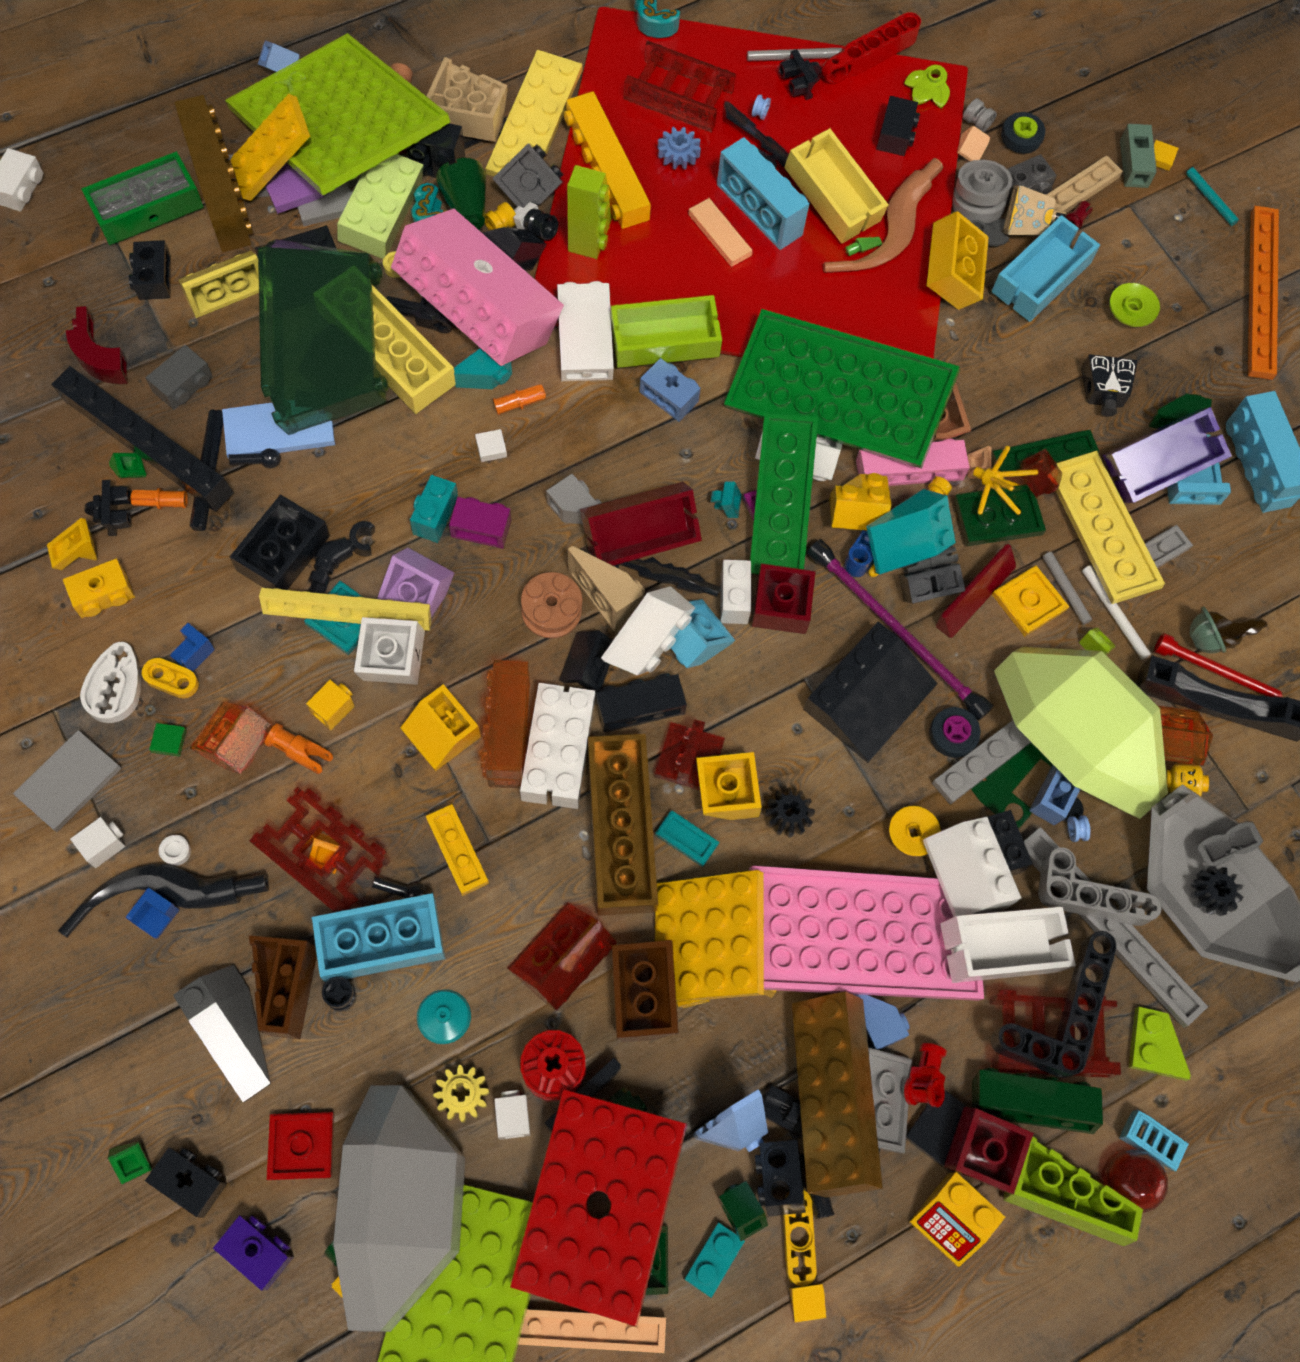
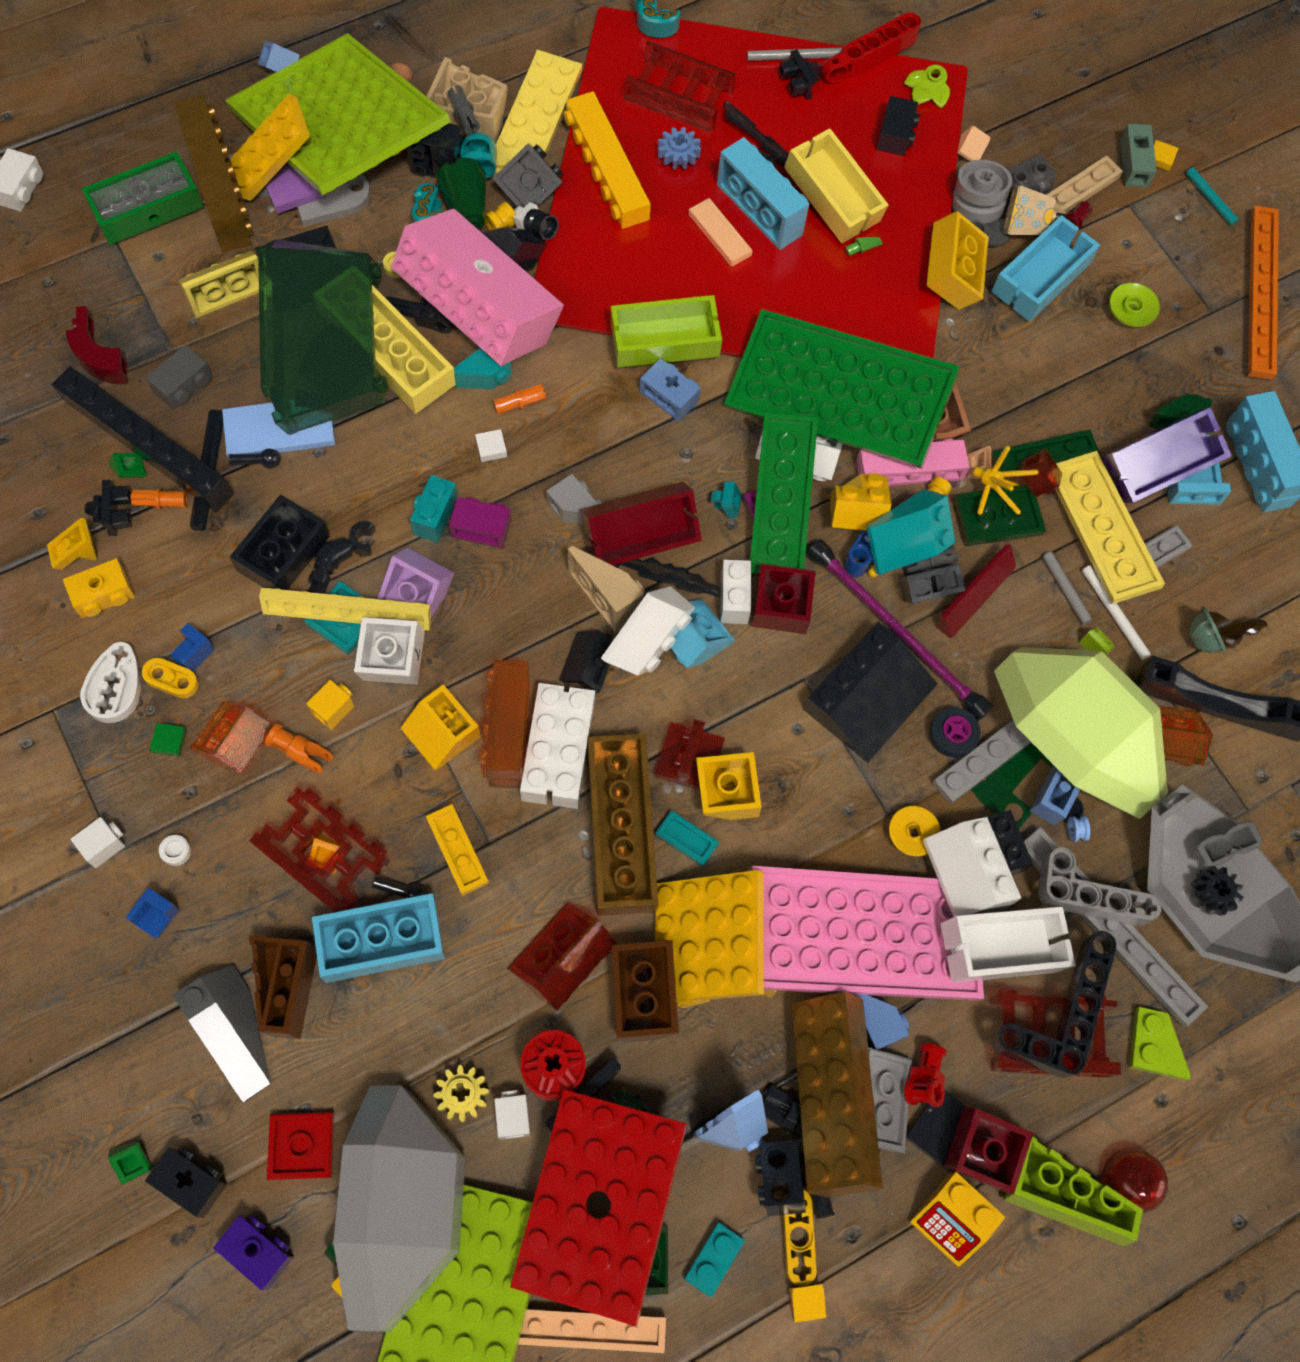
light grey tile [13,730,122,832] -> none
black animal [58,864,269,938] -> none
black brick [129,240,171,300] -> none
black wheel [322,976,357,1012] -> none
yellowish green brick [337,154,423,259] -> none
teal piece [417,989,471,1044] -> none
nougat wheel [521,572,582,638] -> none
white panel [557,281,614,381] -> none
lime wedge [567,165,612,259] -> none
black brick [596,673,687,733] -> none
dark green brick [719,1181,768,1241] -> none
light blue bush [751,94,771,120] -> none
black gear [765,788,815,838] -> none
nougat animal [823,158,943,272] -> none
light grey wheel [963,98,997,132] -> none
dark green brick [972,1068,1103,1134] -> none
yellow tile [992,565,1069,637] -> none
black wheel [1001,112,1046,154] -> none
black torso [1081,354,1137,417] -> none
medium azure slope [1119,1110,1189,1172] -> none
red piece [1154,632,1282,697] -> none
yellow head [1166,763,1209,796] -> none
none -> dark grey pin [448,85,480,134]
none -> teal helmet [461,132,497,179]

